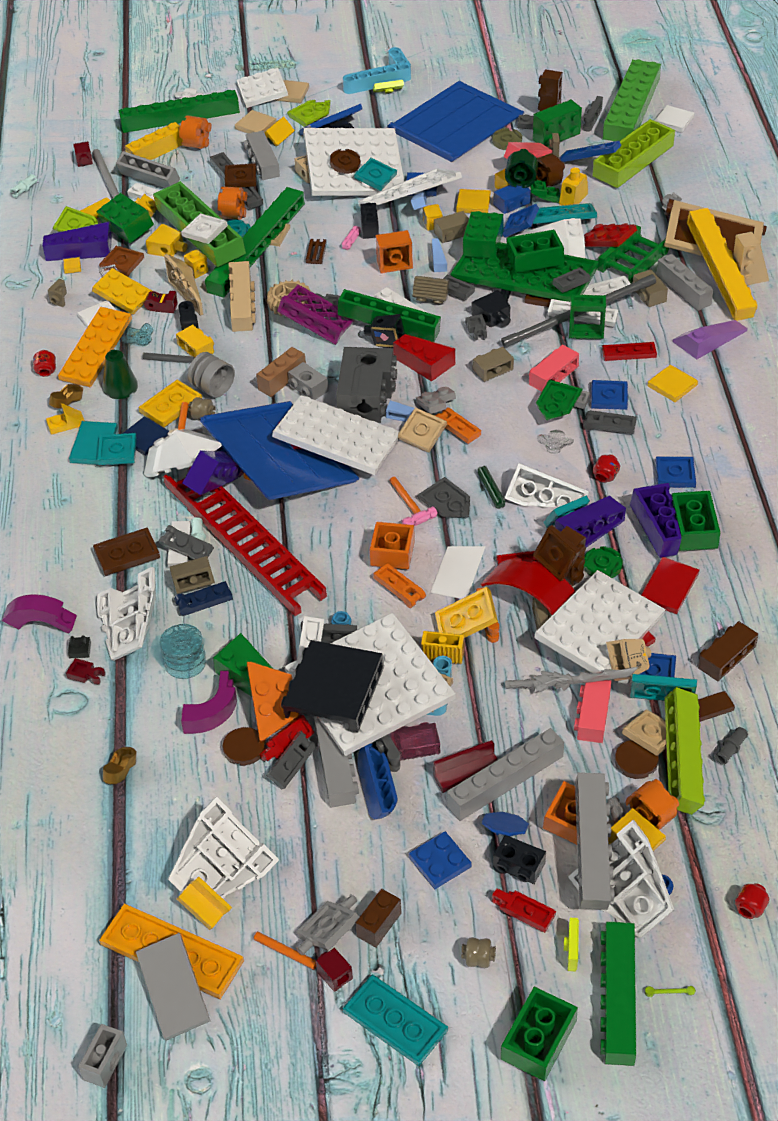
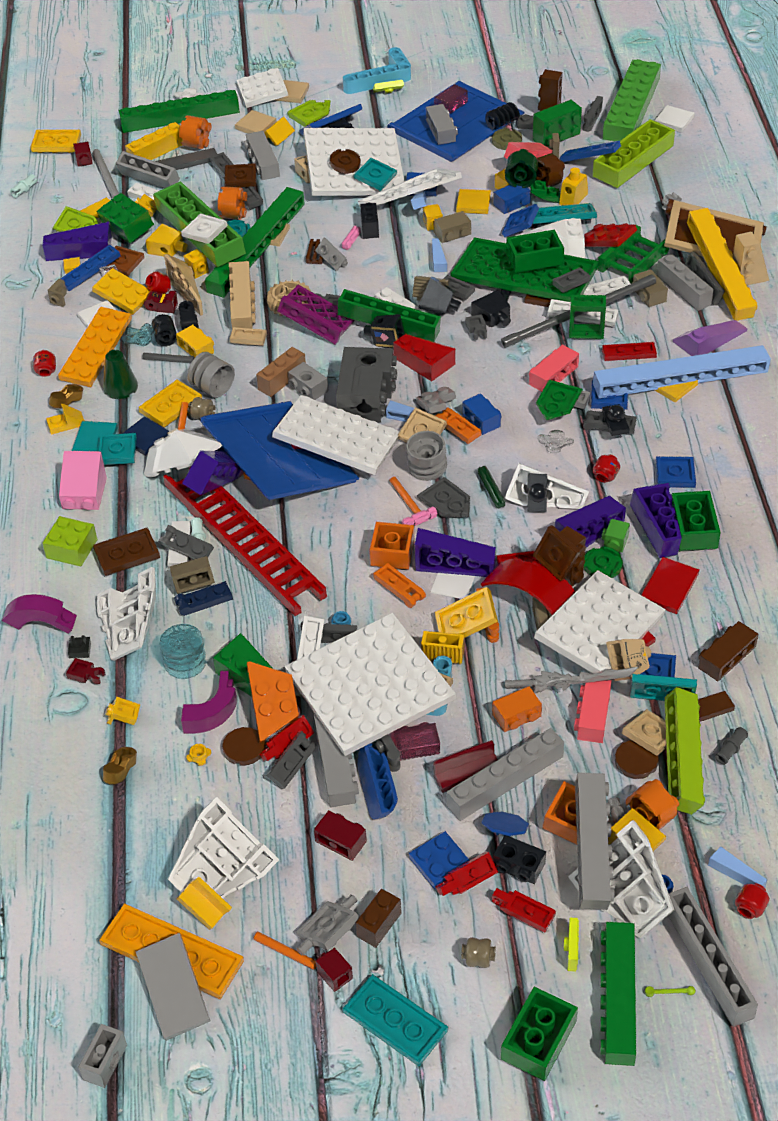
black panel [281,640,384,733] -> none
orange brick [376,230,413,273] -> none
green brick [463,211,504,258] -> none
dark tan brick [473,347,514,382] -> none
teal tile [543,495,589,528] -> none
none -> yellow plate [31,130,81,153]
none -> lime brick [42,516,98,567]
none -> bright pink slope [59,451,107,510]
none -> blue tile [60,245,121,291]
none -> yellow bracket [105,697,140,725]
none -> red head [146,272,171,294]
none -> black wheel [151,314,177,347]
none -> dark grey tile [155,148,217,170]
none -> yellow plate [186,744,211,766]
none -> tan plate [230,327,267,346]
none -> dark red brick [314,810,367,861]
none -> light grey hinge [315,237,348,271]
none -> light grey wheel [406,431,447,481]
none -> dark purple wedge [415,528,496,577]
none -> black torso [418,277,461,314]
none -> light grey brick [426,104,458,145]
none -> clear pink brick [434,84,468,114]
none -> red hinge [435,851,498,896]
none -> blue brick [462,393,502,435]
none -> black piece [485,102,520,130]
none -> orange brick [492,686,542,732]
none -> black tile [527,473,547,512]
none -> light blue brick [593,345,771,399]
none -> black tile [602,404,630,436]
none -> bright green brick [602,519,630,553]
none -> light grey brick [668,887,758,1027]
none -> dark grey tile [684,251,725,305]
none -> light blue piece [708,847,767,888]

